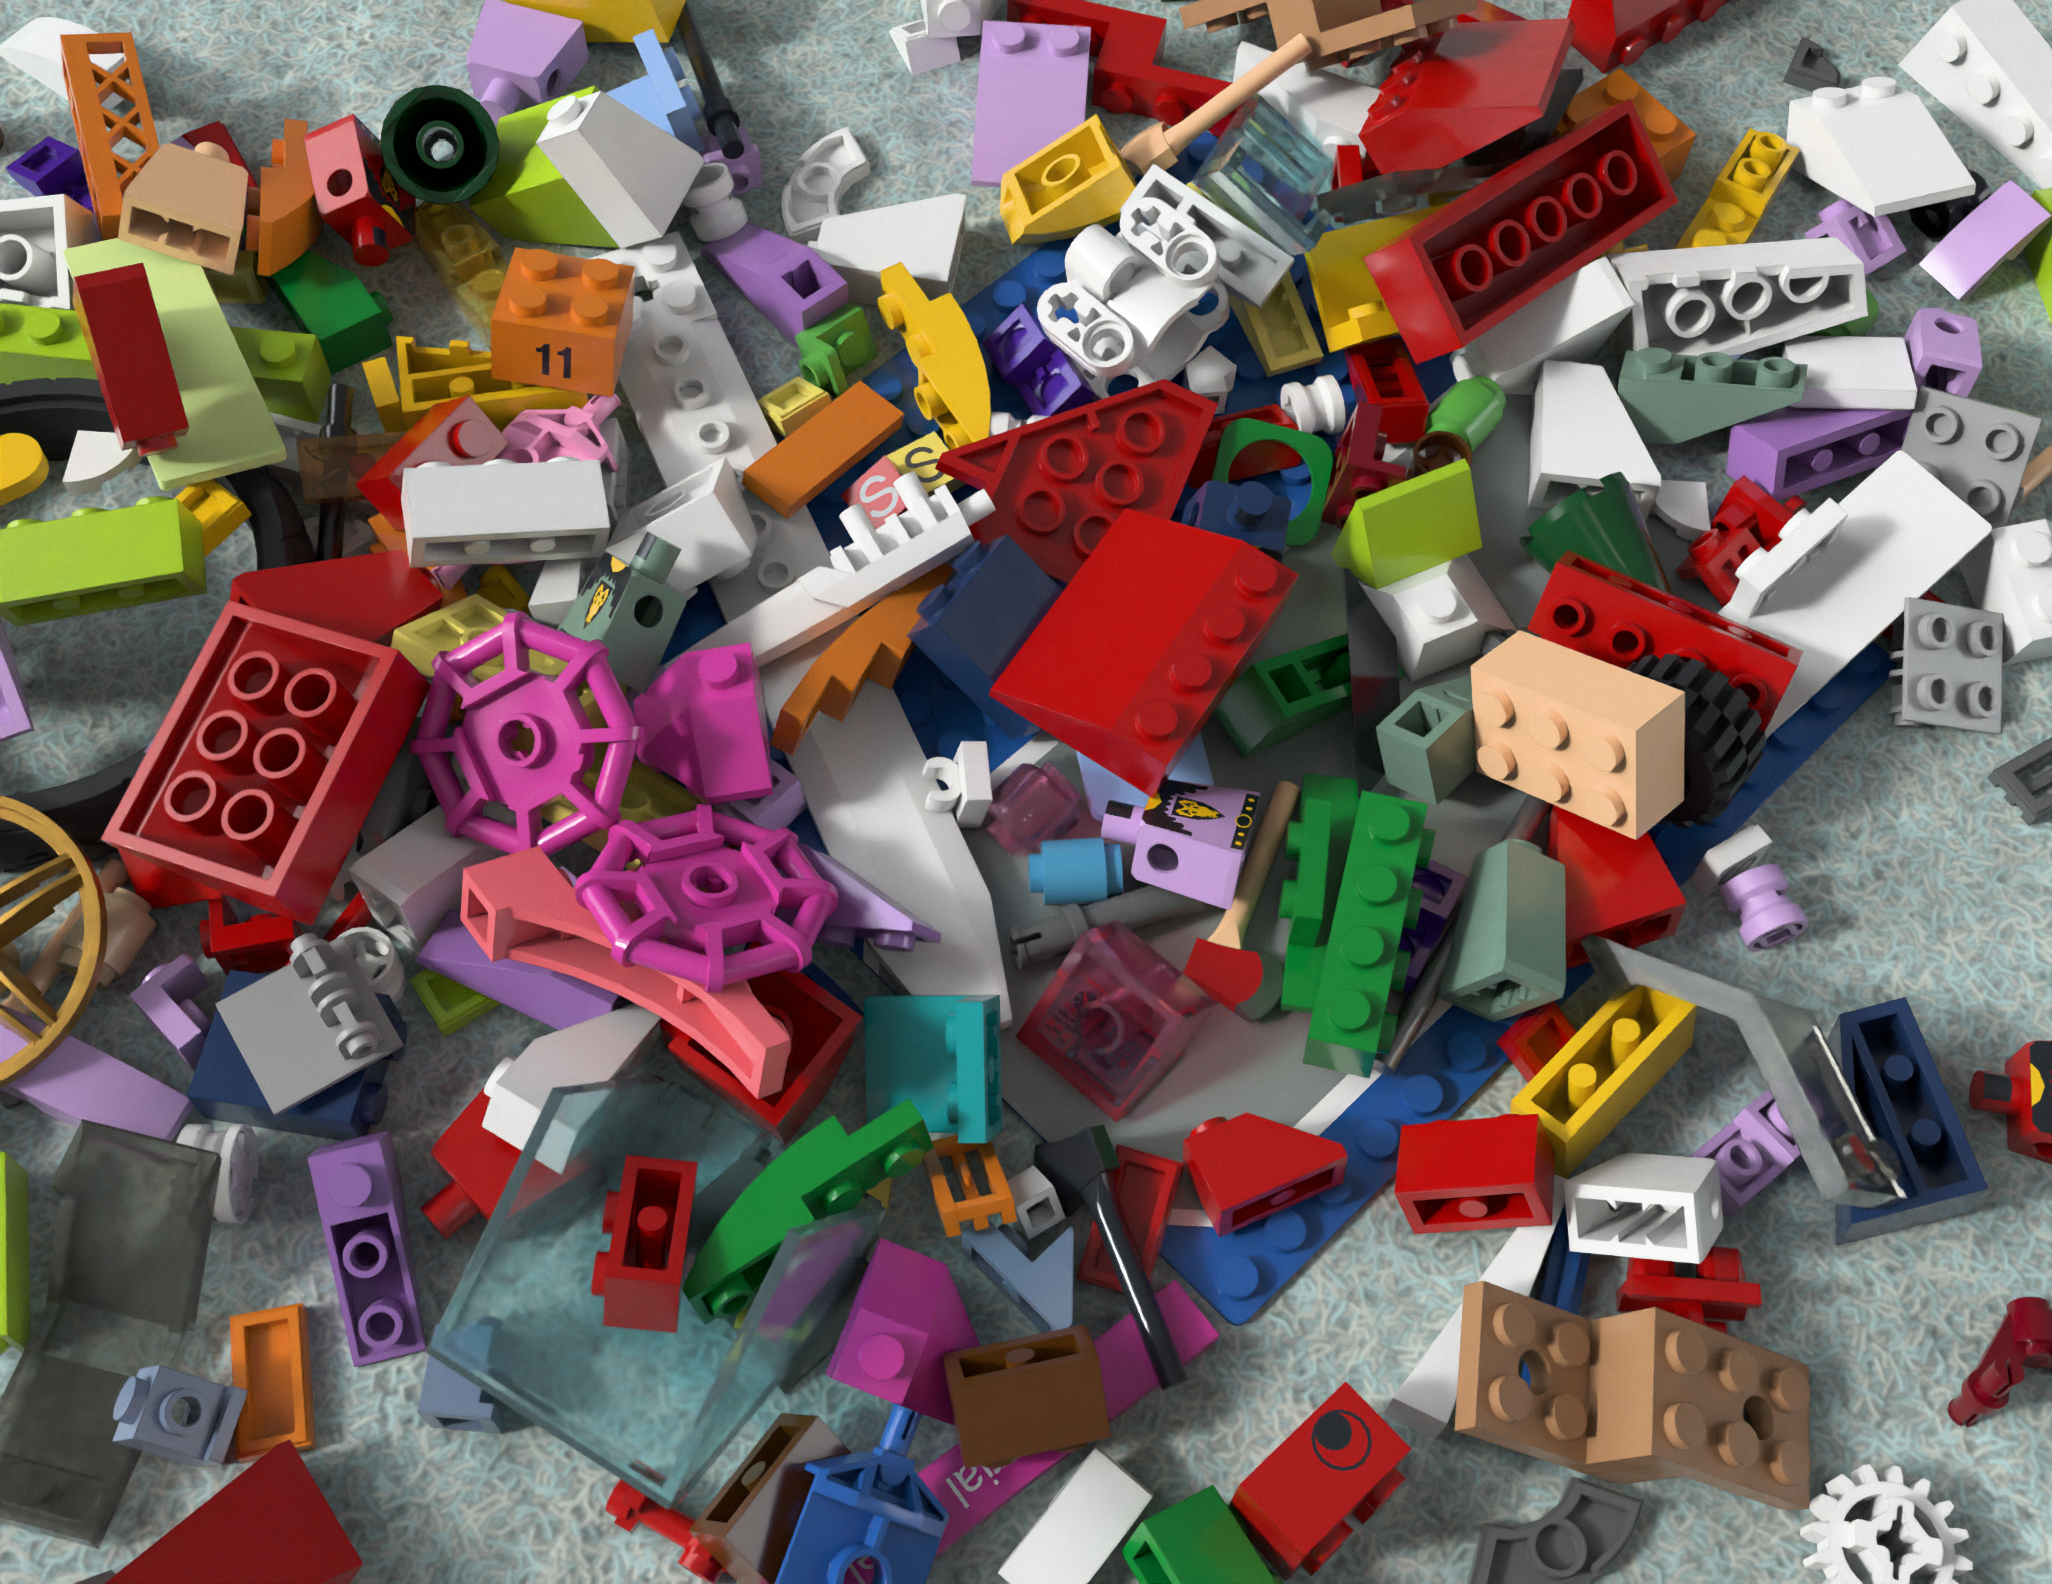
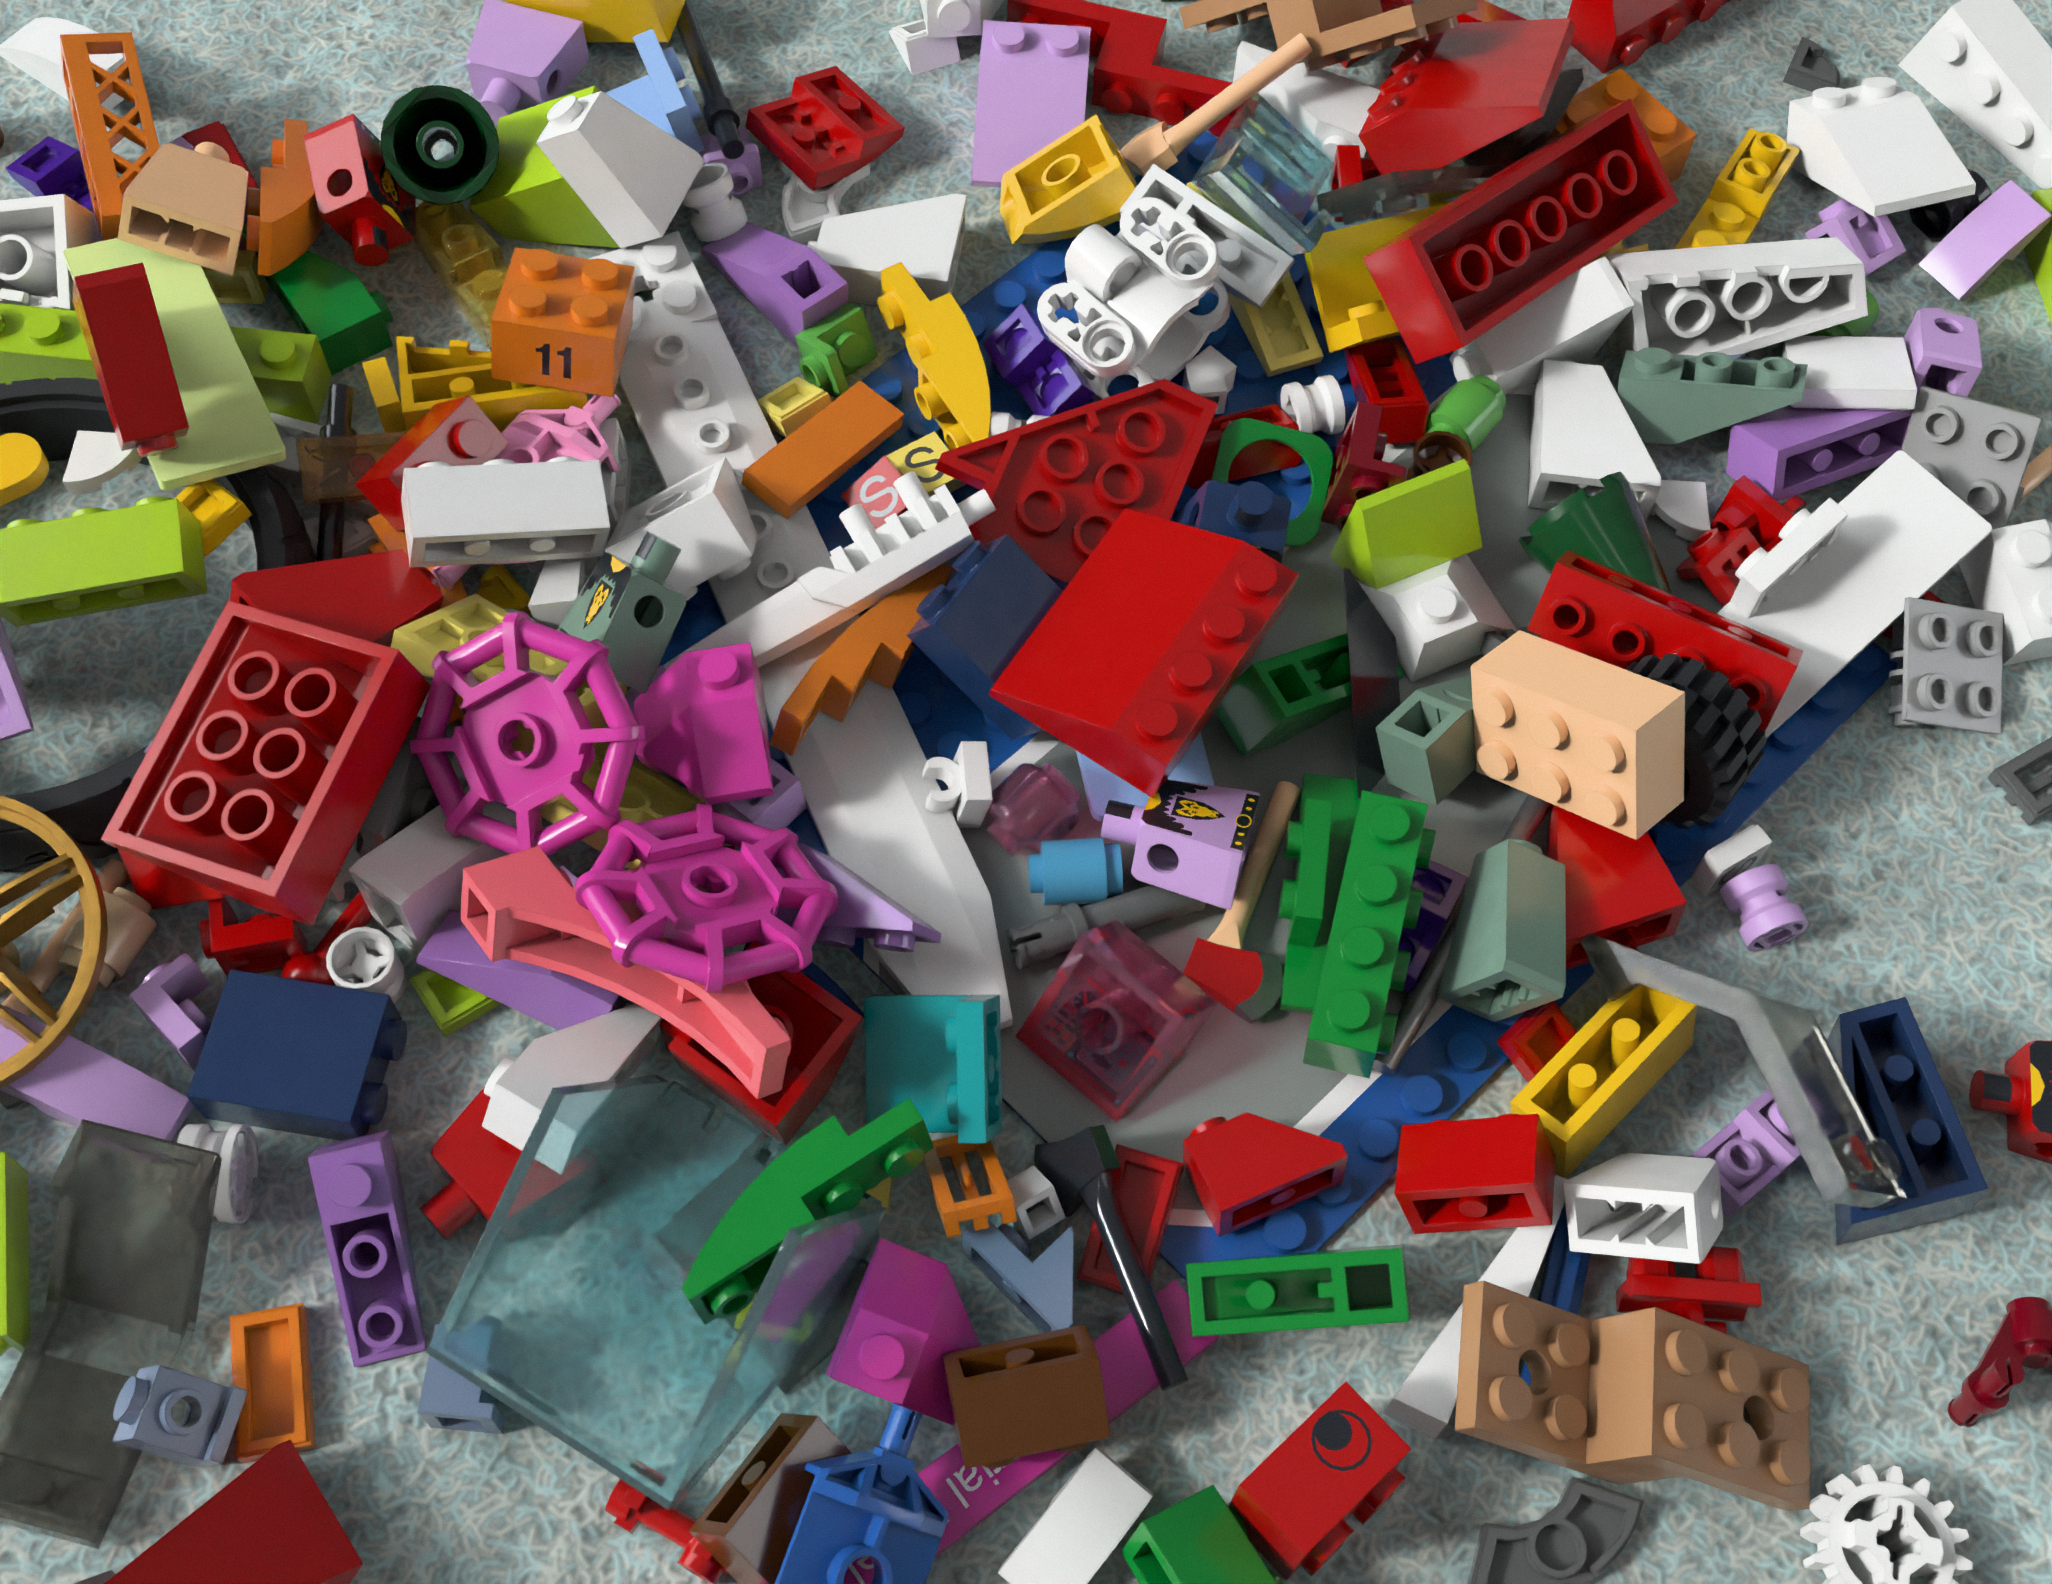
light grey hinge [215,933,404,1117] -> none
red brick [591,1155,698,1333] -> none
none -> red slope [745,66,905,191]
none -> green slope [1186,1244,1411,1337]

